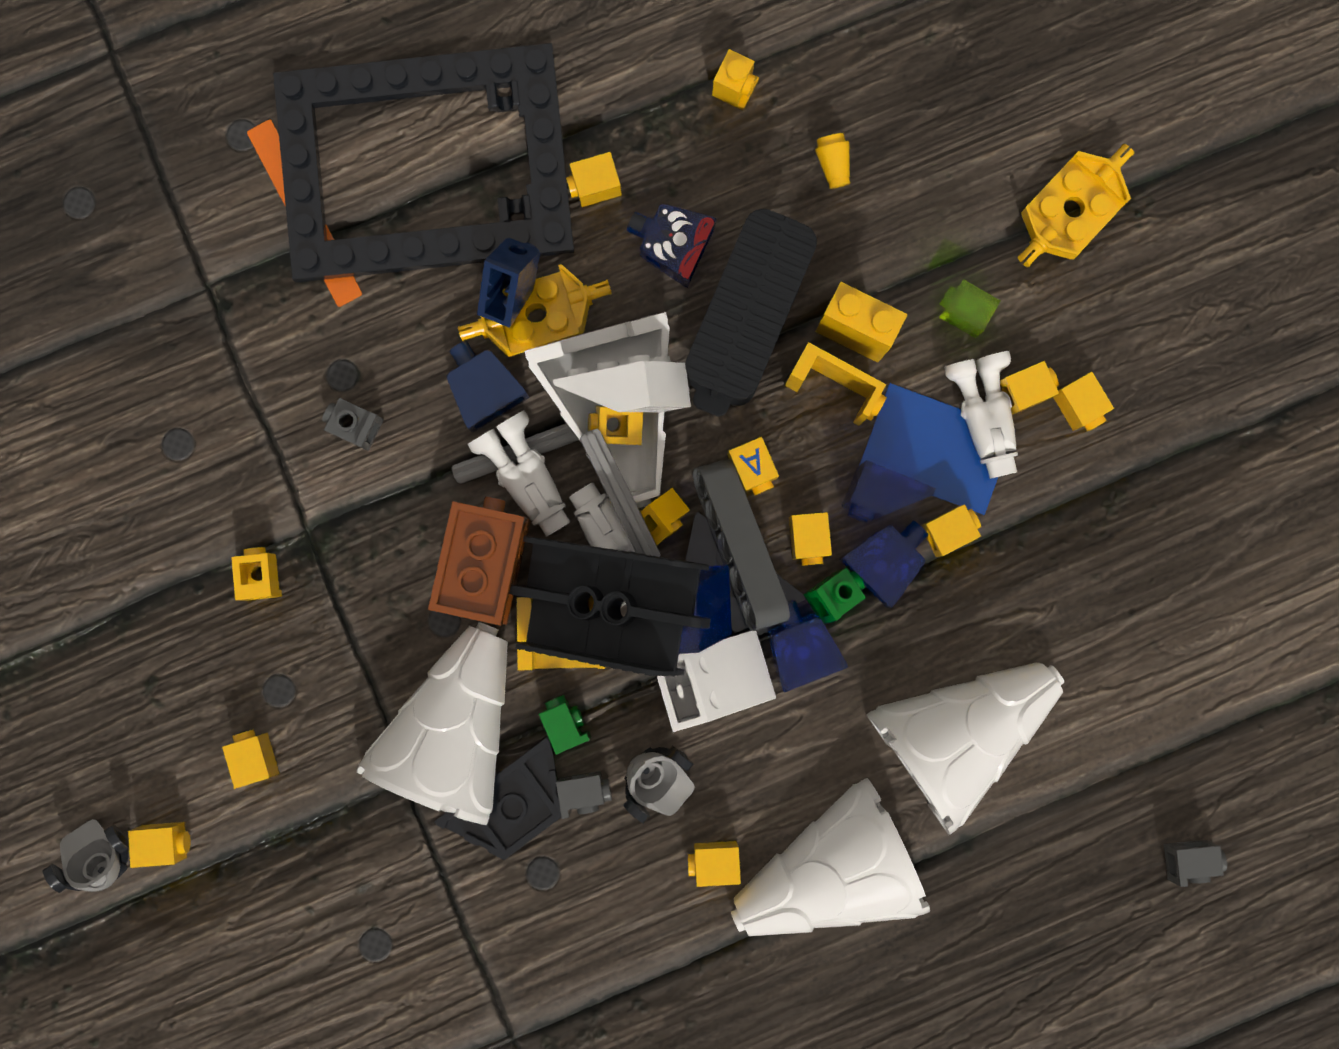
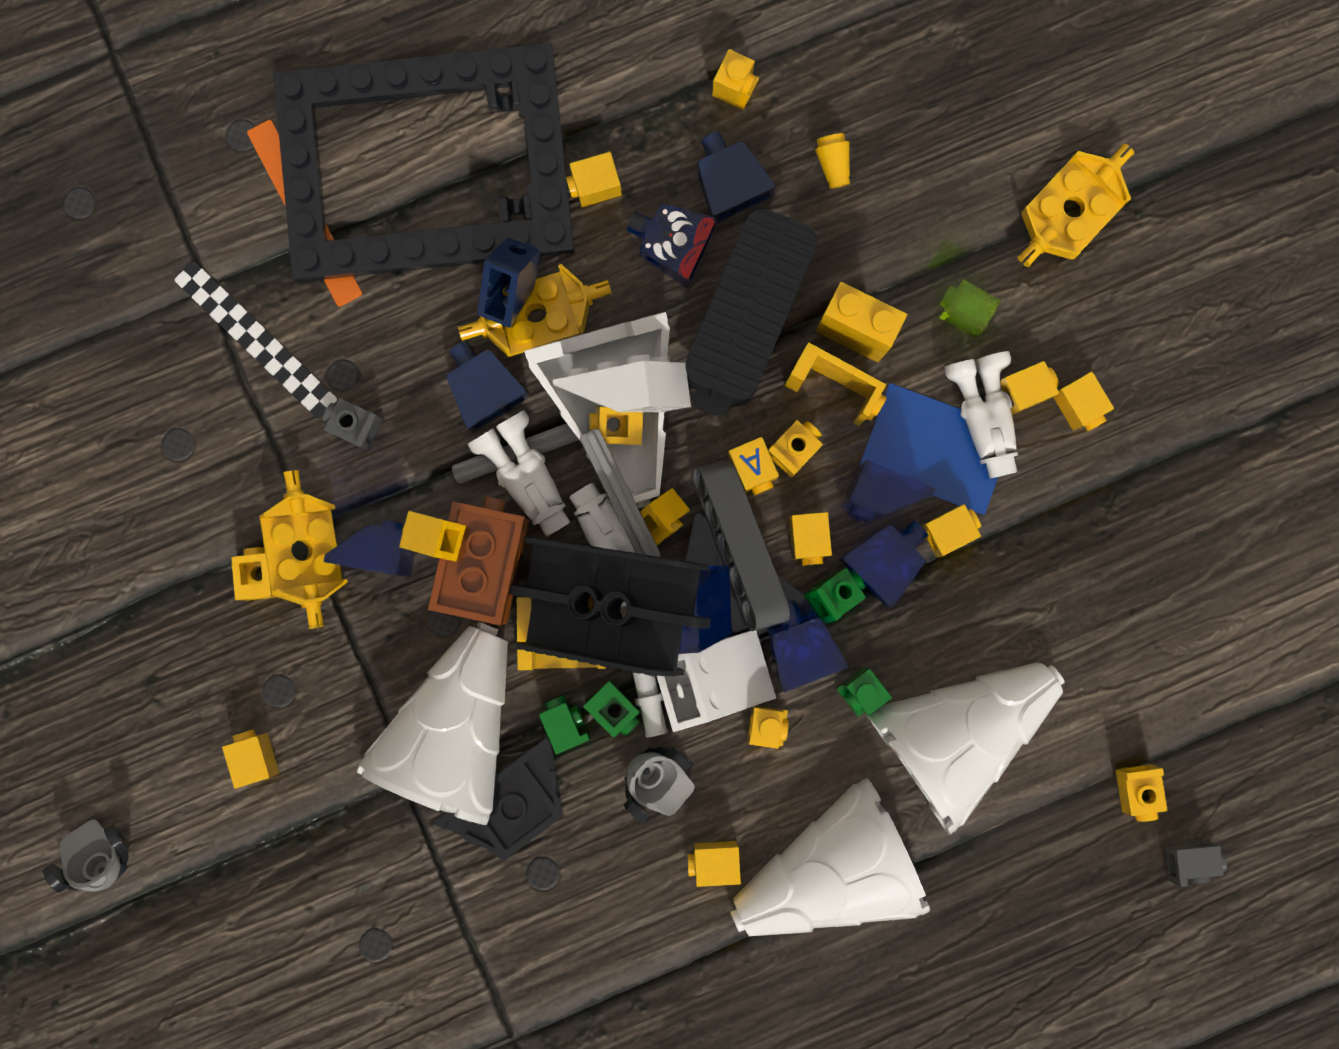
yellow brick [128,822,191,868] -> none
dark grey brick [556,771,612,819] -> none
none -> sticker [175,261,337,419]
none -> yellow plate [259,470,348,629]
none -> clear blue slope [324,520,415,577]
none -> yellow brick [399,511,466,562]
none -> green brick [583,679,640,738]
none -> white pin [633,673,668,738]
none -> dark blue torso [697,132,775,225]
none -> yellow brick [747,705,789,749]
none -> yellow brick [768,420,823,478]
none -> green brick [836,667,892,717]
none -> yellow brick [1115,764,1167,822]

